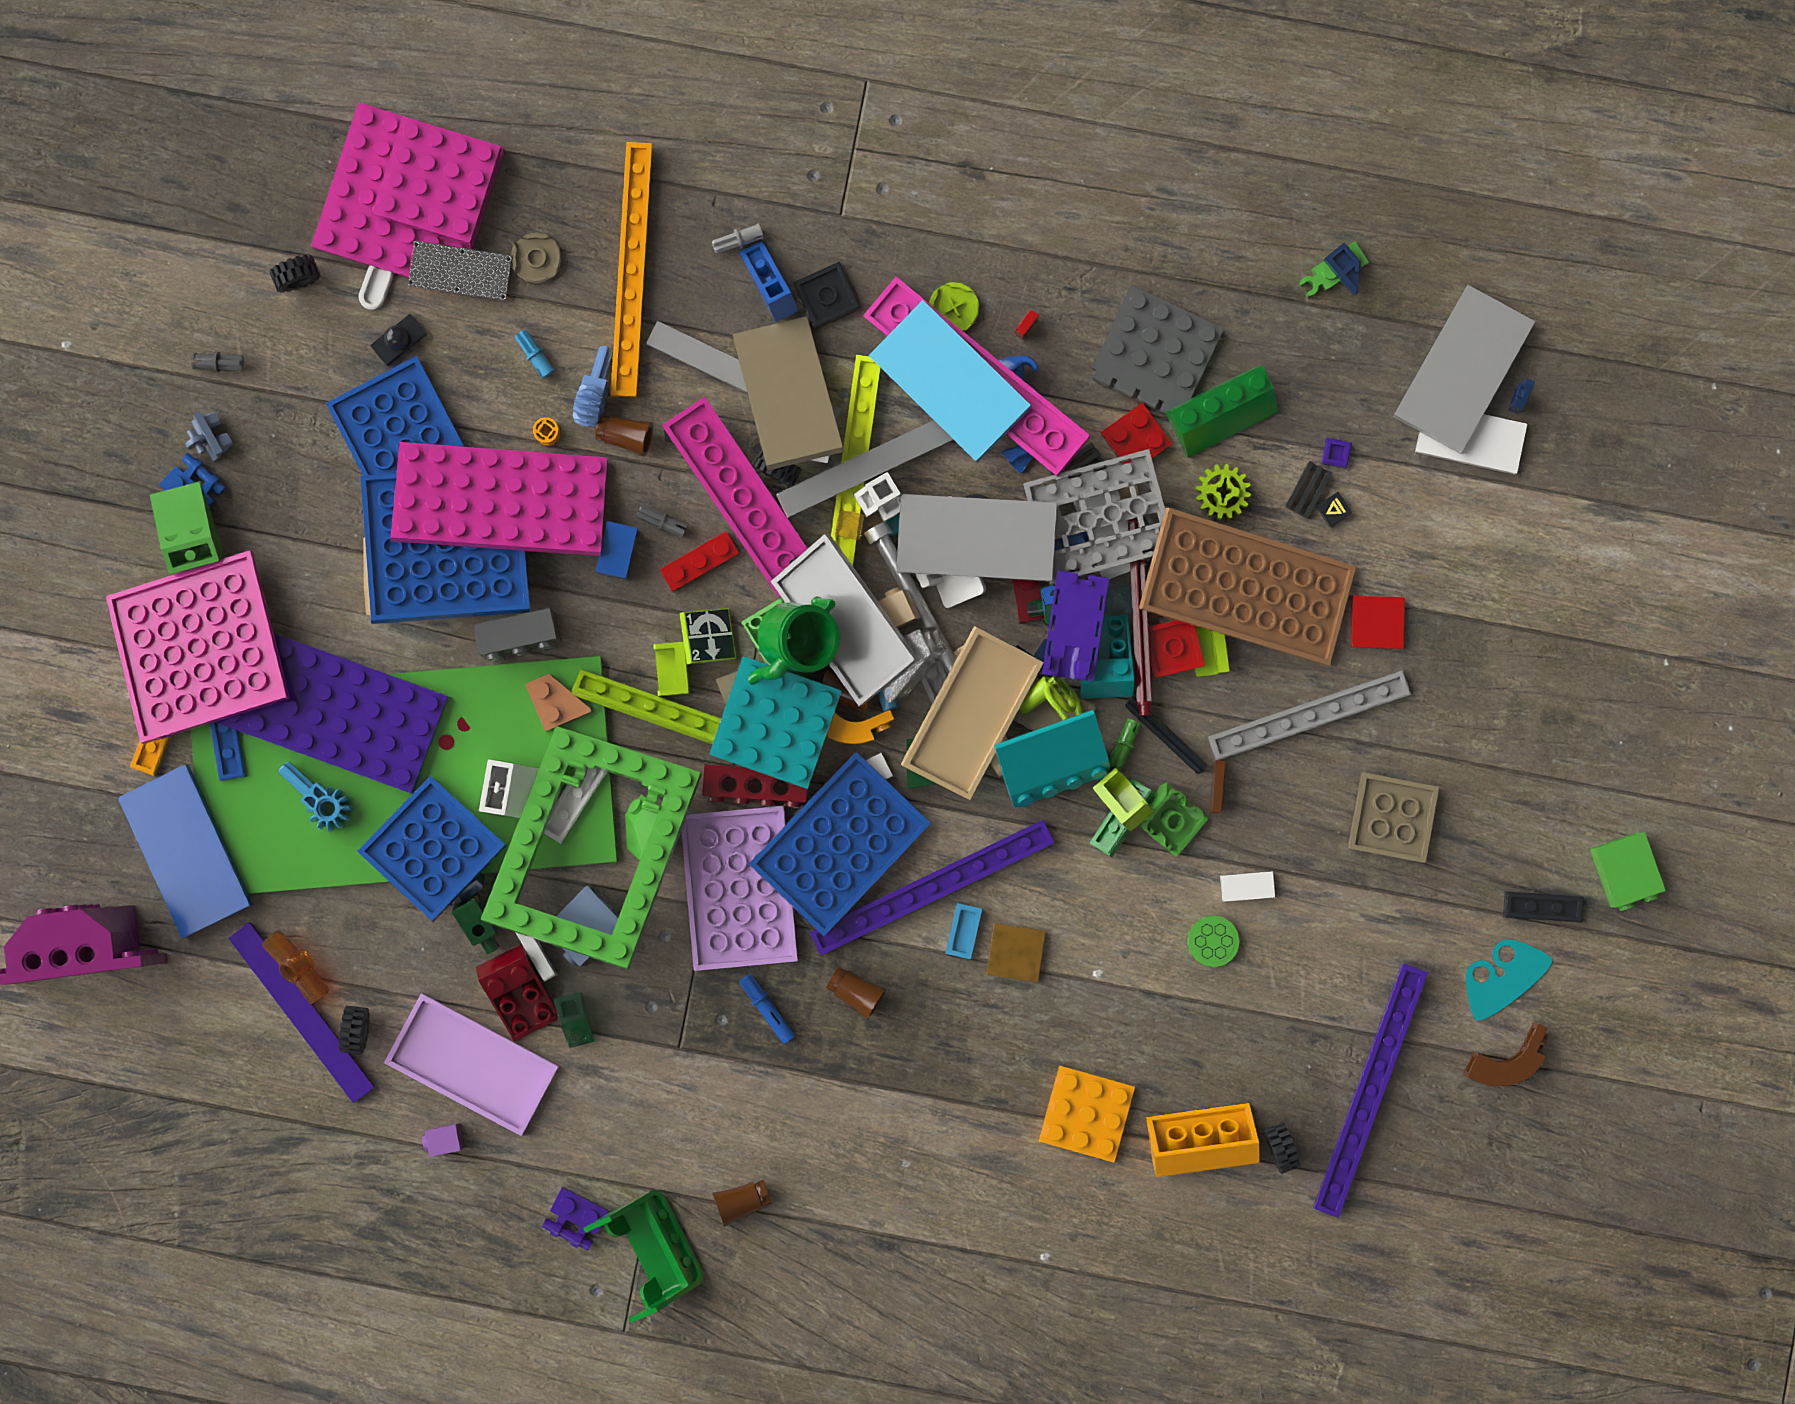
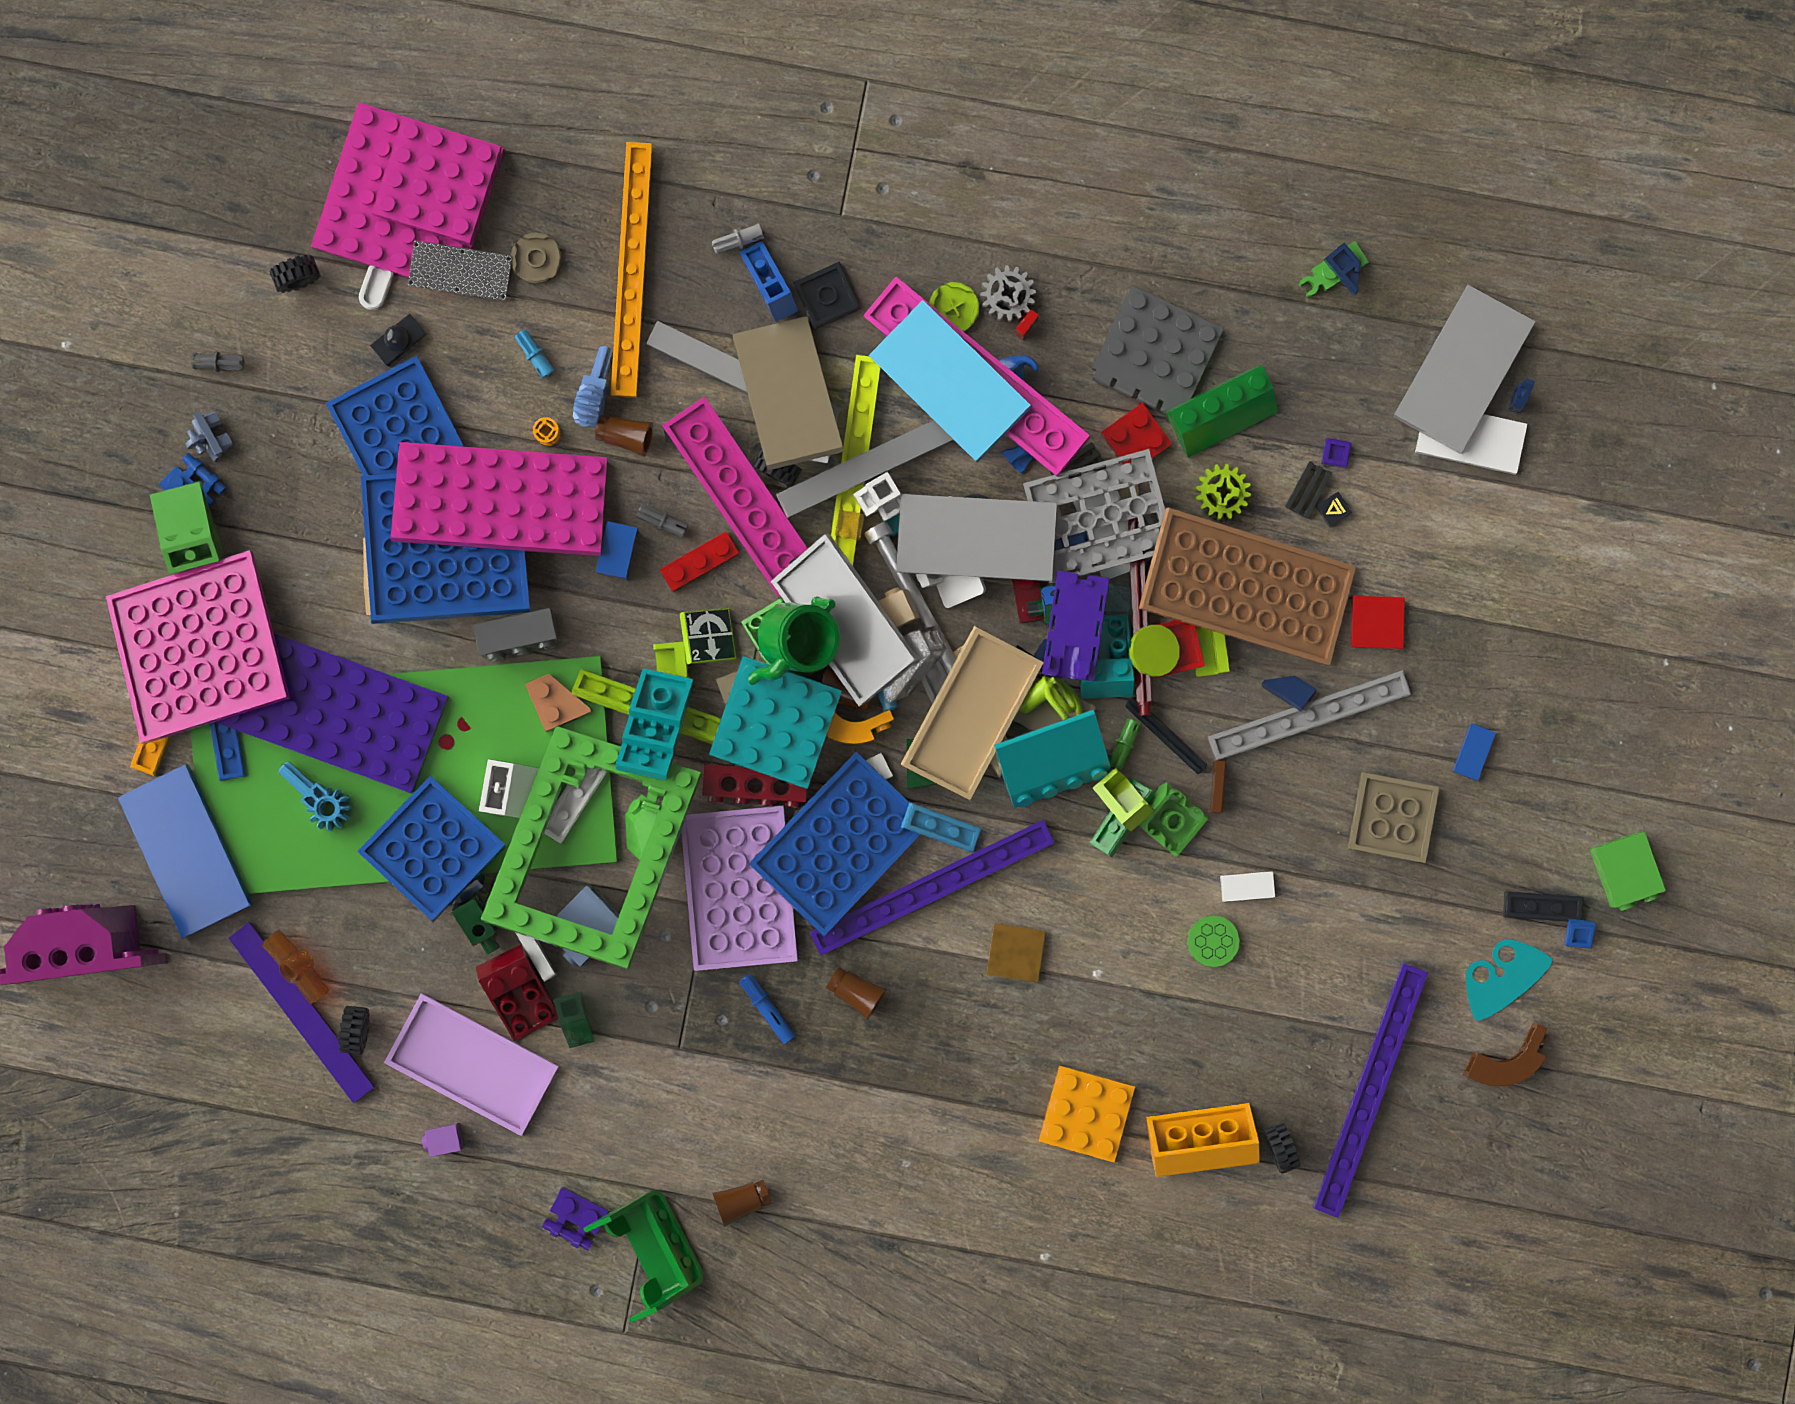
dark azure tile [945,903,982,959] -> none
none -> teal slope [615,668,693,781]
none -> dark azure tile [901,803,982,853]
none -> light grey gear [980,265,1036,323]
none -> lime tile [1129,625,1179,677]
none -> dark blue tile [1262,676,1316,712]
none -> blue tile [1452,723,1496,781]
none -> blue tile [1564,919,1596,949]

